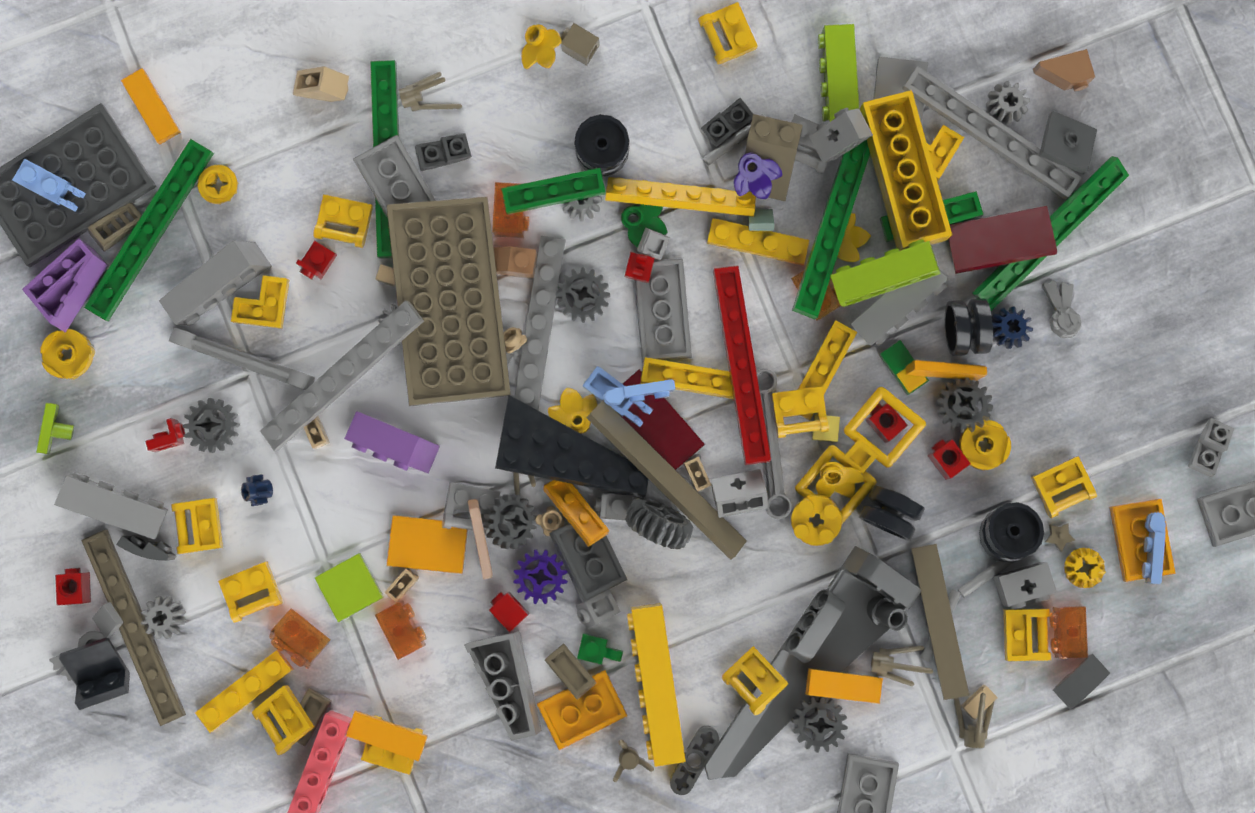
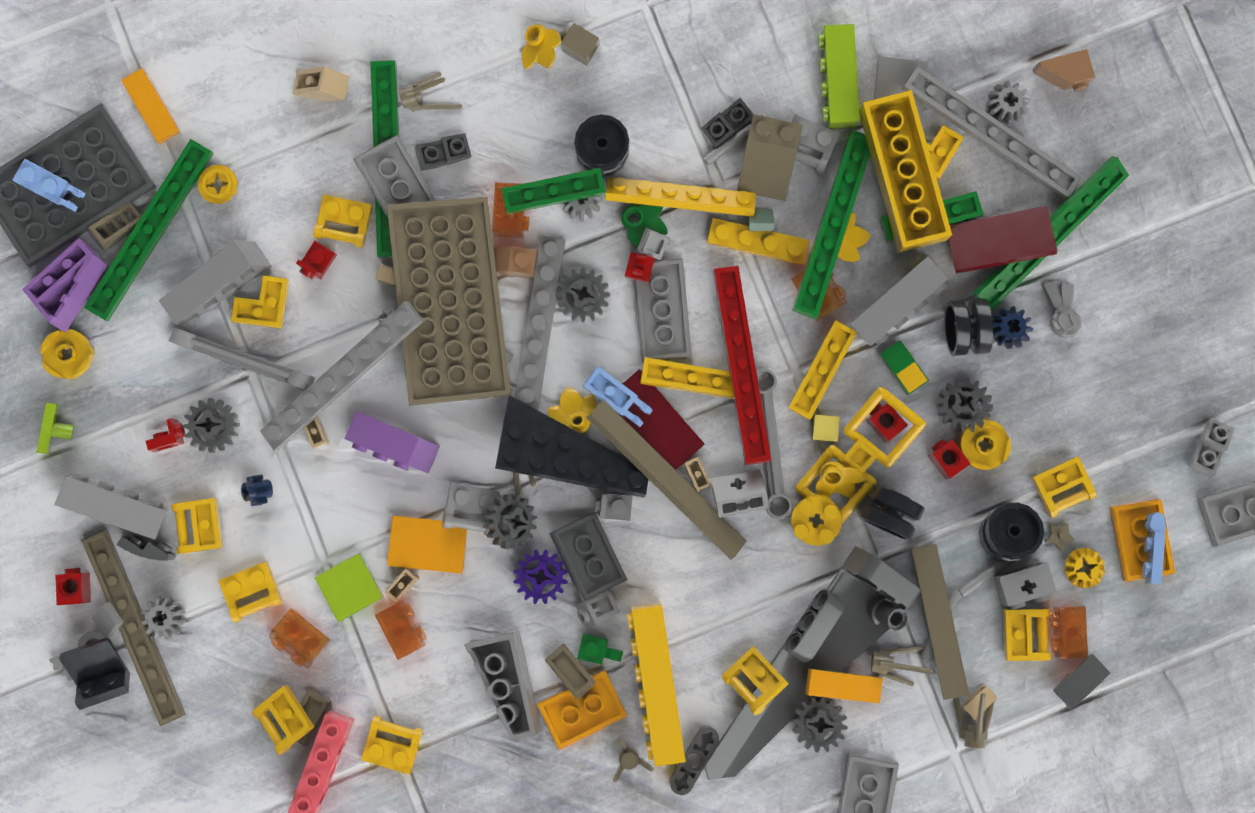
yellow plate [195,649,294,733] -> none
light orange tile [346,710,428,762] -> none
tile [467,499,493,580] -> none
red brick [489,592,530,633] -> none
tan plate [503,327,527,353] -> none
tan plate [535,506,565,536] -> none
light orange tile [543,480,610,547] -> none
light blue hinge [603,379,675,406] -> none
dark grey gear [625,498,694,549] -> none
yellow plate [698,2,758,65] -> none
dark purple plate [733,153,782,200] -> none
yellow plate [771,386,829,438] -> none
light grey brick [809,108,873,163] -> none
lime brick [830,240,941,307] -> none
light orange tile [906,360,987,381] -> none
dark grey plate [1039,111,1097,174] -> none

